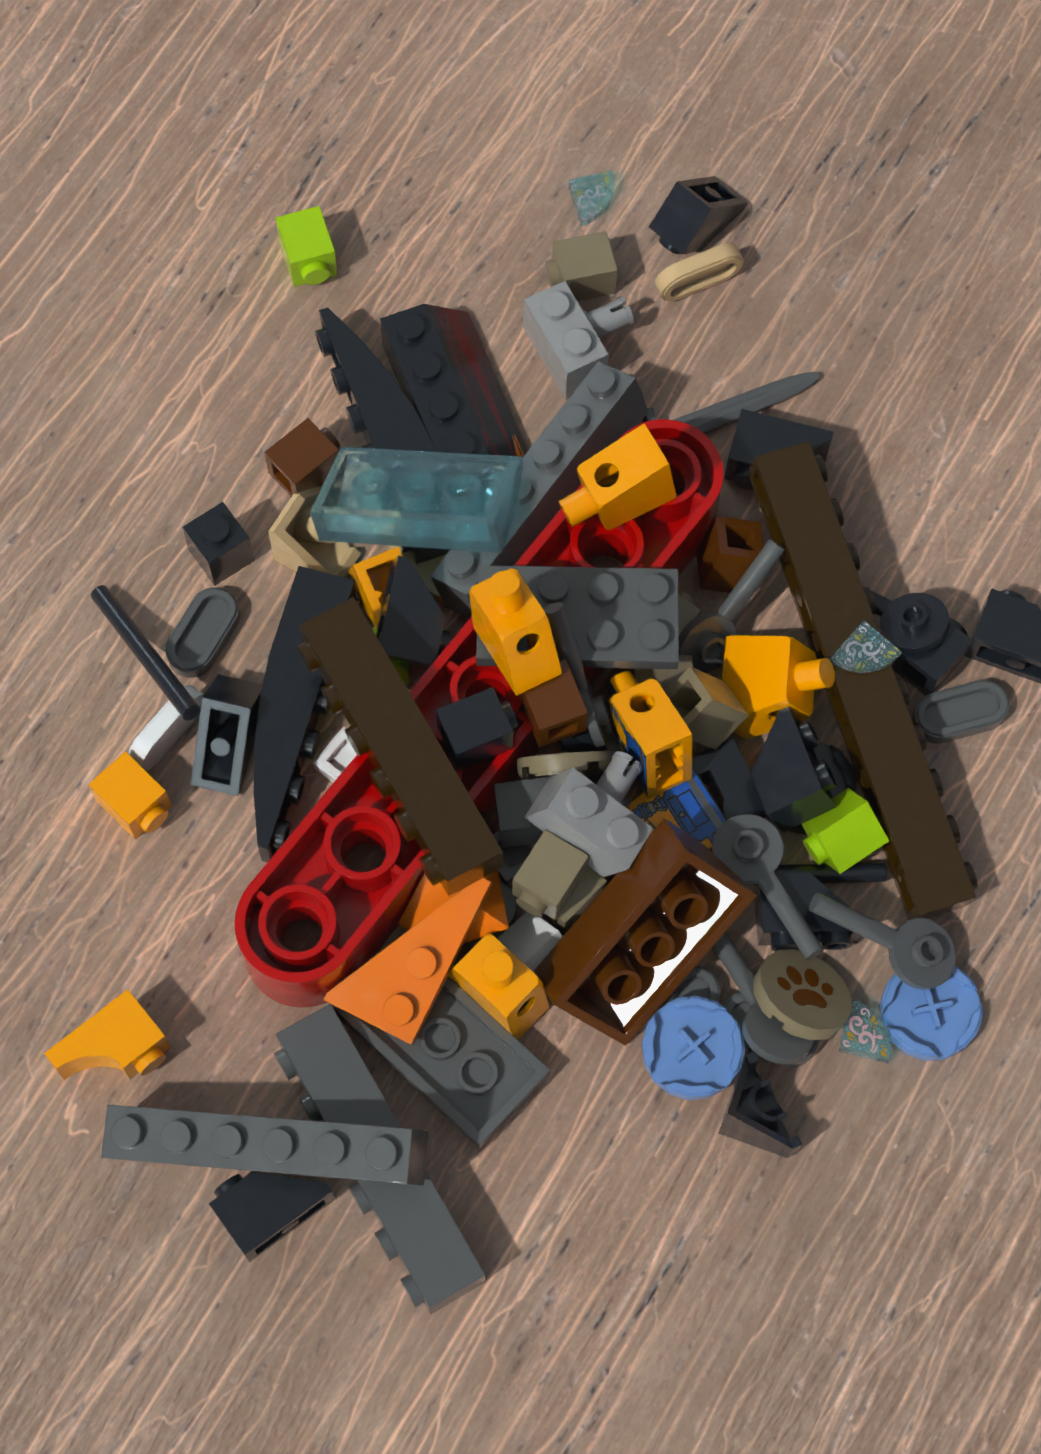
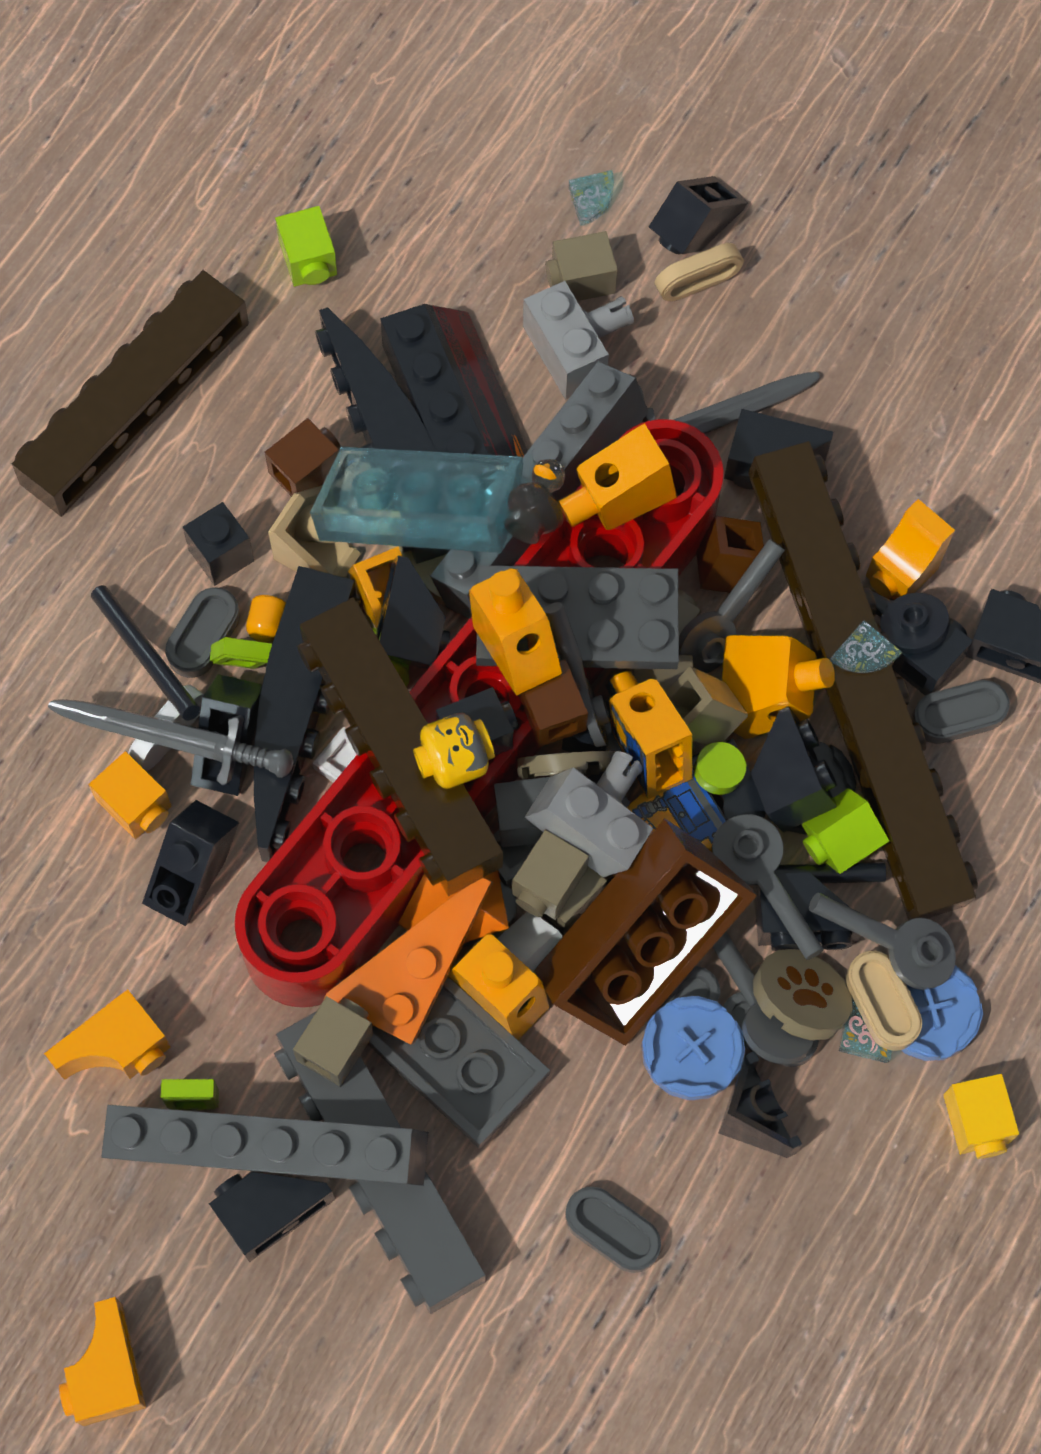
none -> dark brown brick [11,270,249,517]
none -> dark grey sword [48,699,294,785]
none -> light orange arch [59,1297,146,1426]
none -> black slope [142,800,239,926]
none -> lime tile [161,1079,219,1110]
none -> lime tile [210,637,272,669]
none -> light orange piece [246,595,286,643]
none -> dark tan brick [293,996,373,1087]
none -> yellow head [413,712,495,789]
none -> clear smoke animal [504,459,566,544]
none -> dark grey tile [565,1187,661,1273]
none -> lime tile [694,742,746,795]
none -> tan tile [846,951,922,1051]
none -> light orange arch [866,499,955,600]
none -> yellow brick [943,1074,1019,1159]

